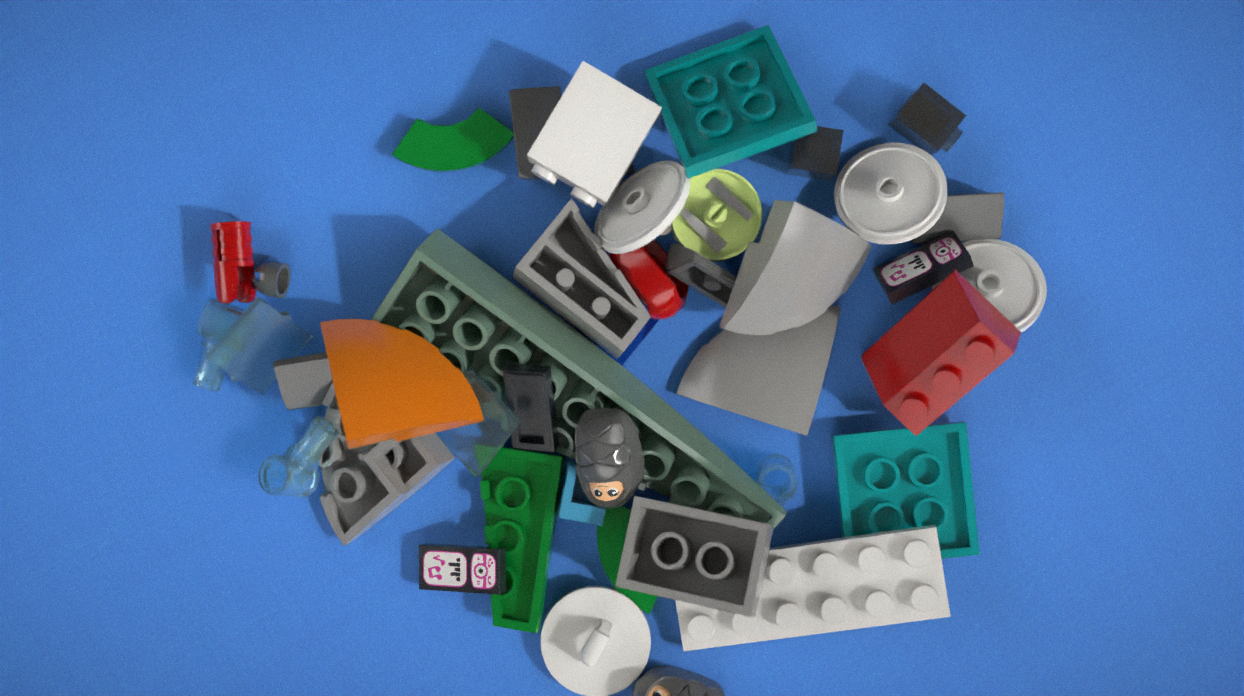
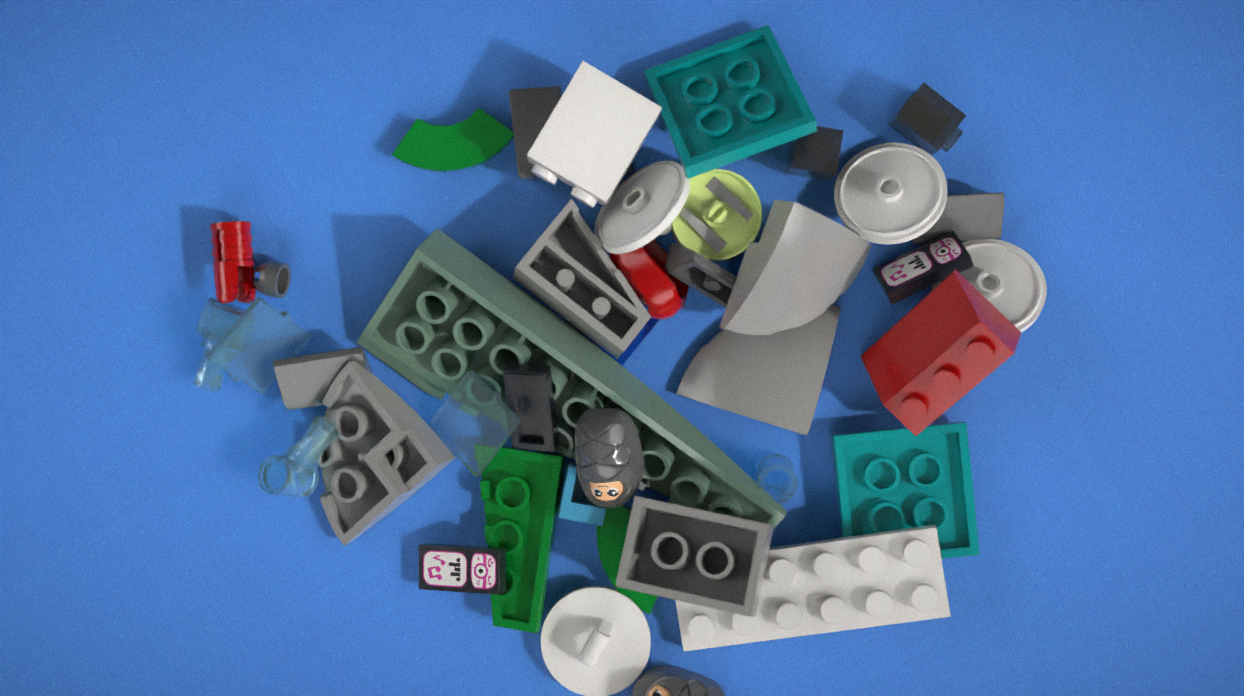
orange brick [320,319,484,449] -> none

